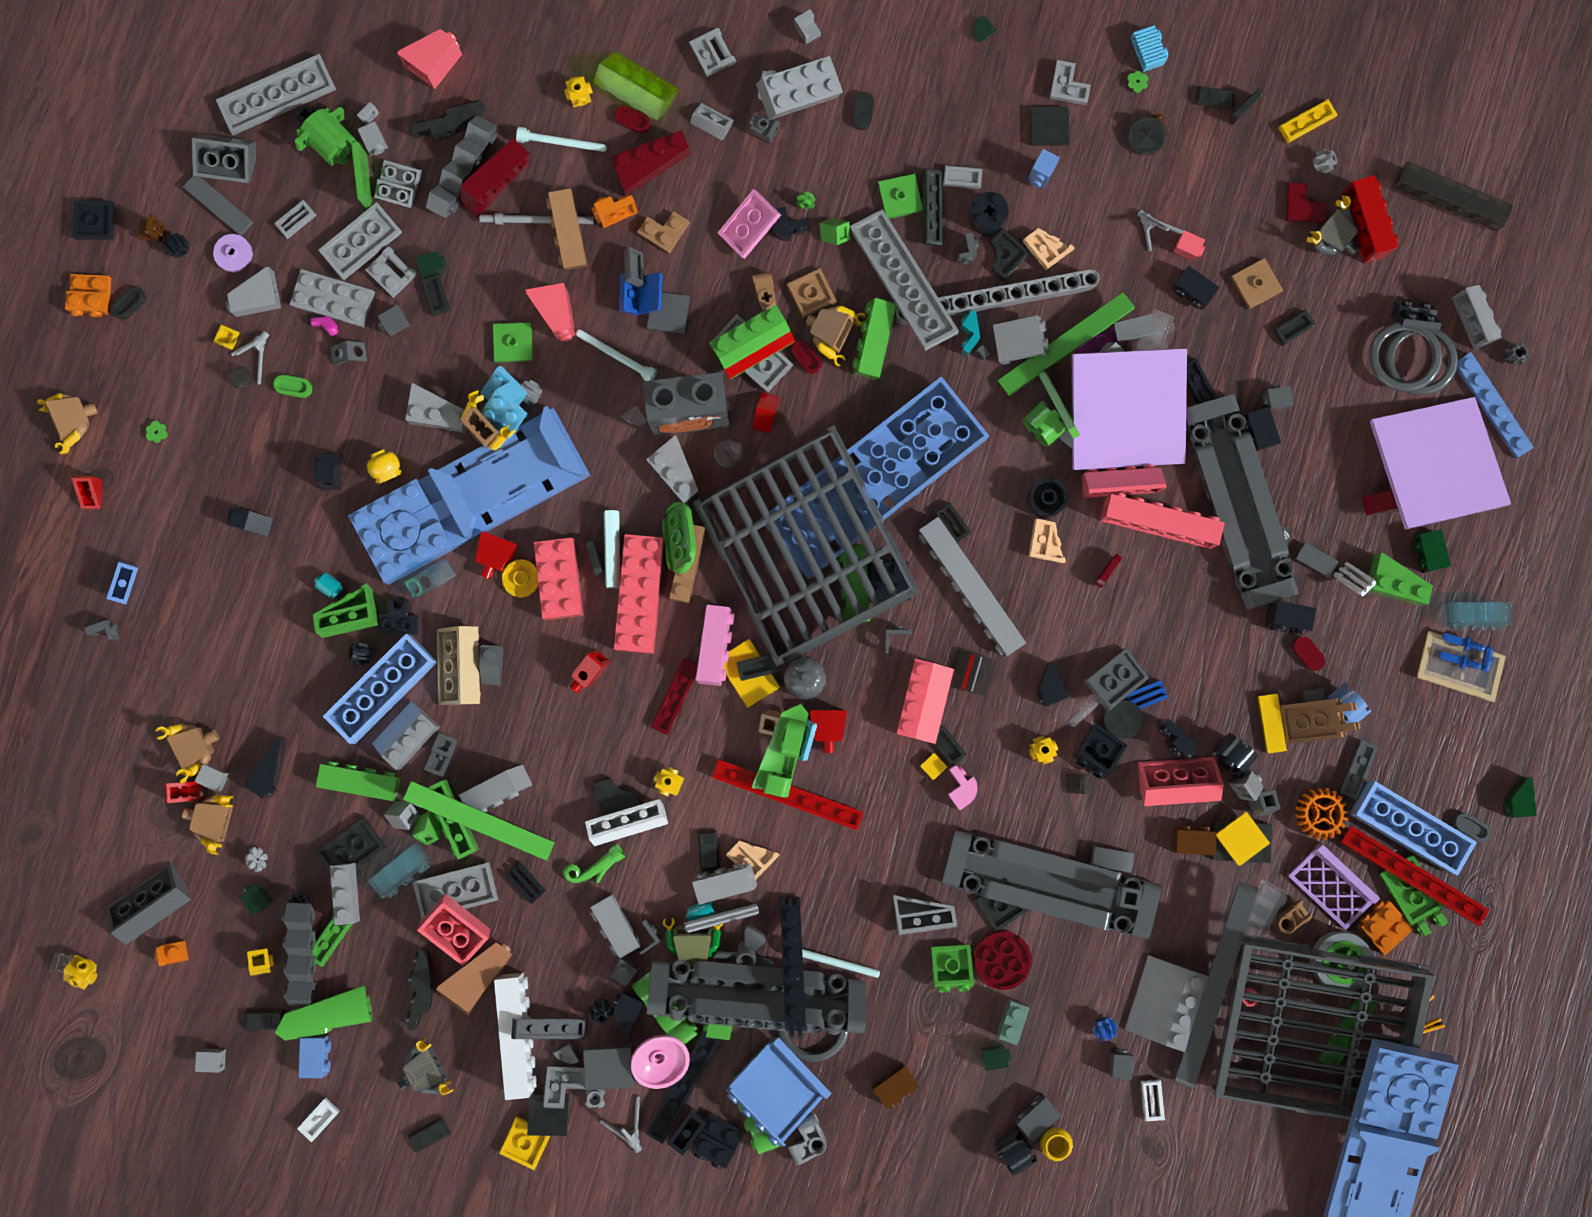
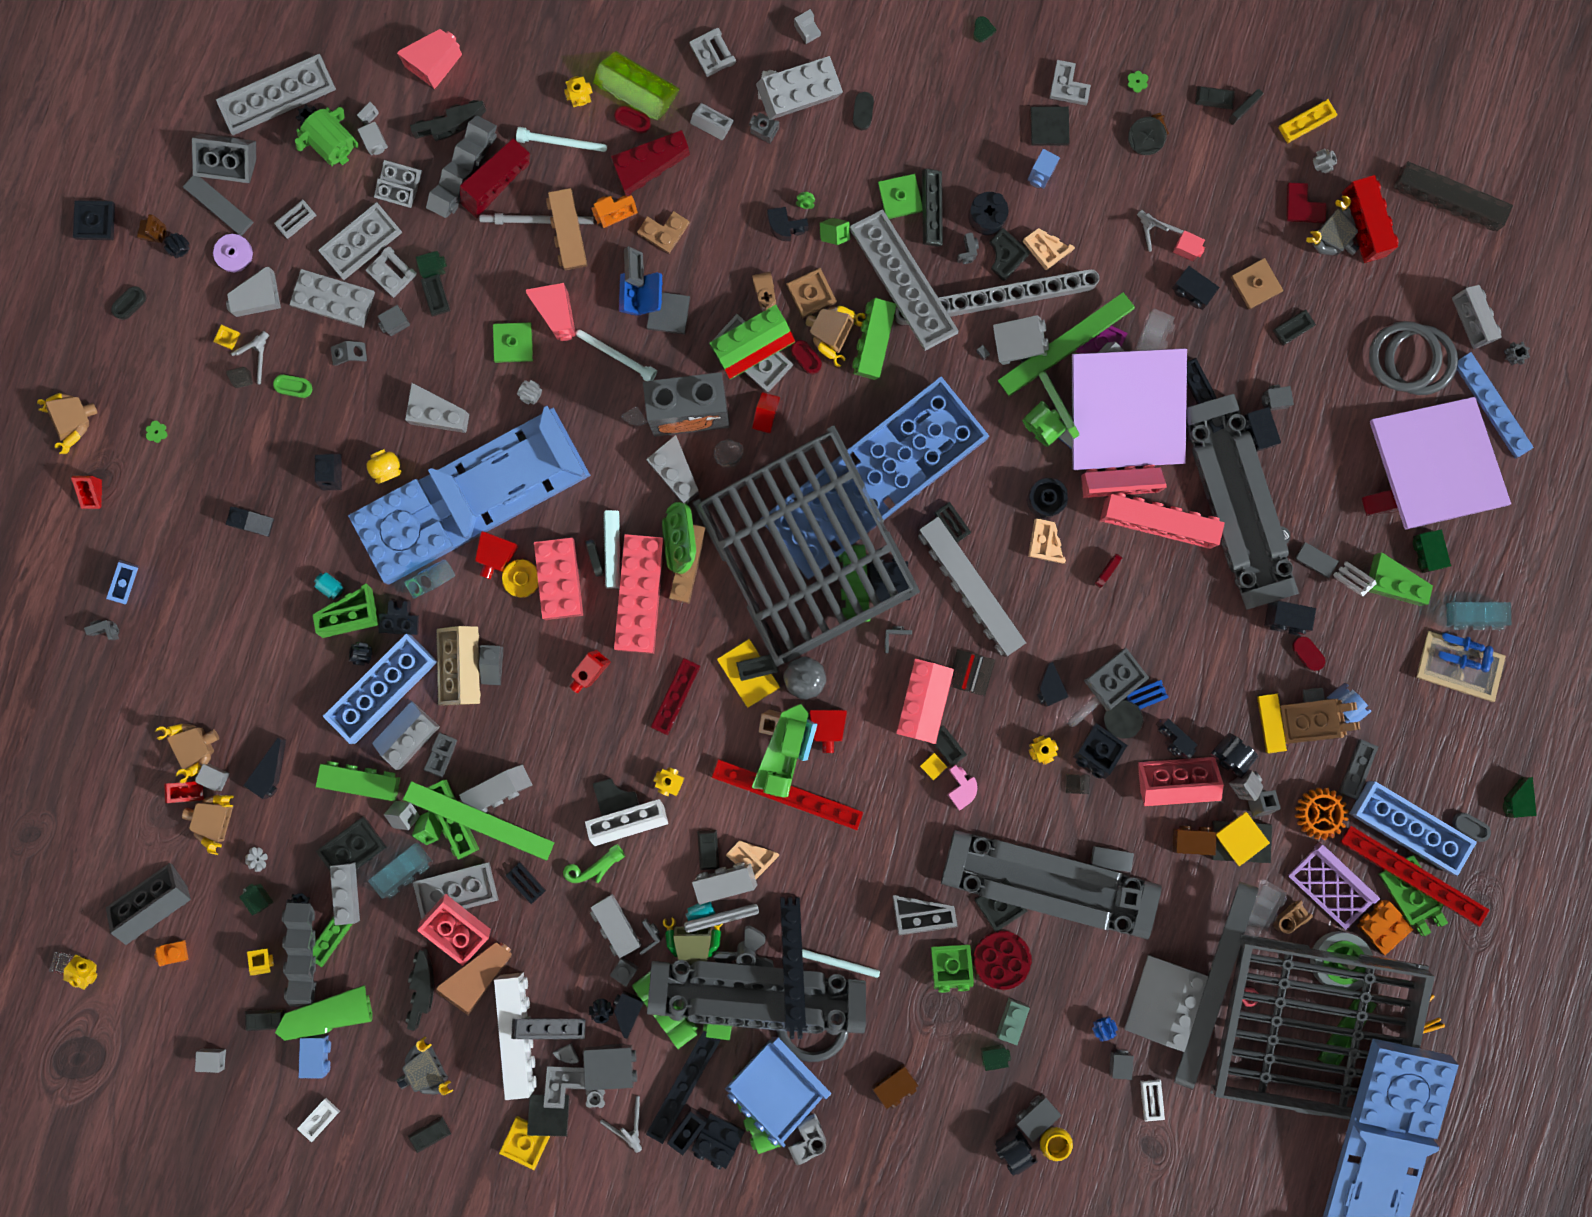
orange plate [65,274,111,317] -> none
dark pink arm [311,316,338,336] -> none
bright green tile [351,142,373,210] -> none
medium nougat torso [460,390,516,450] -> none
medium azure bracket [481,366,528,441] -> none
bright pink dish [631,1035,690,1089] -> none
bright pink brick [696,605,734,686] -> none
bright pink plate [718,189,781,259] -> none
light grey tile [943,165,982,189] -> none
teal slope [960,310,980,357] -> none
light grey tile [1114,314,1156,343] -> none
medium azure brick [1130,25,1168,72] -> none
black plate [1391,299,1442,330] -> none

